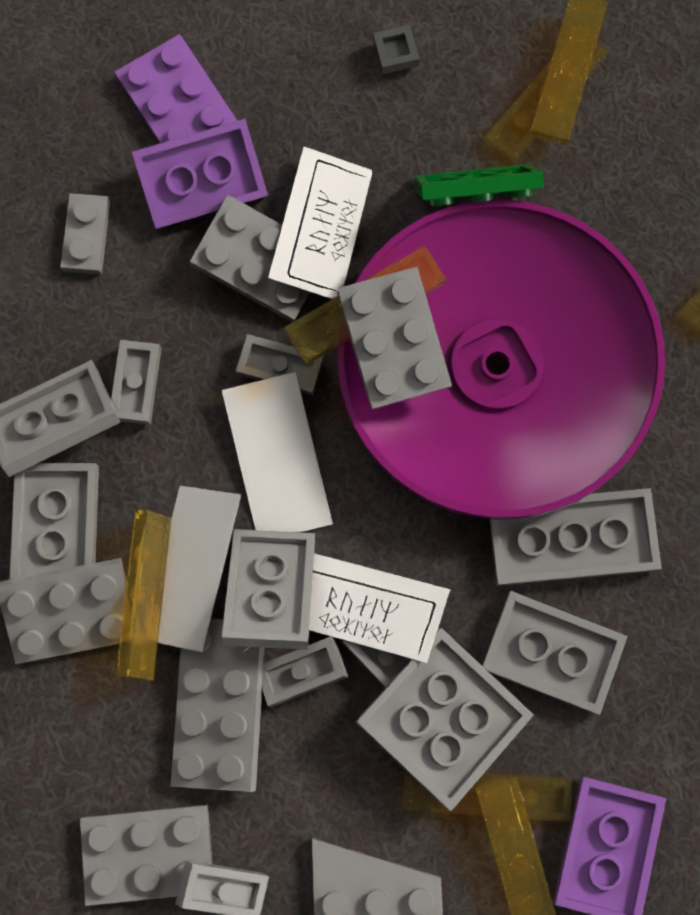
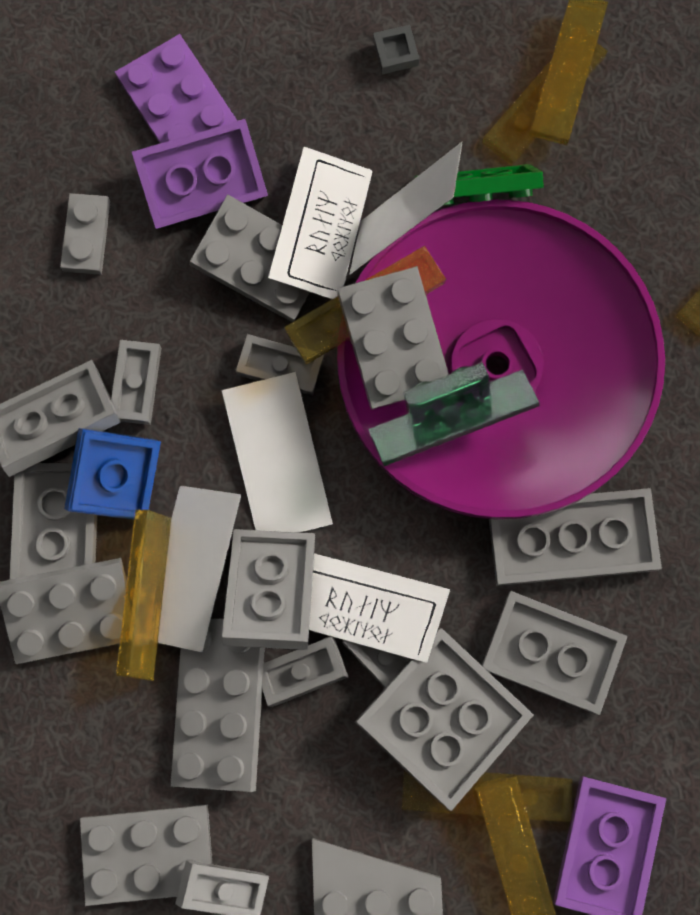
none -> blue tile [64,428,161,521]
none -> white sticker [349,142,462,275]
none -> clear green bracket [368,362,540,466]

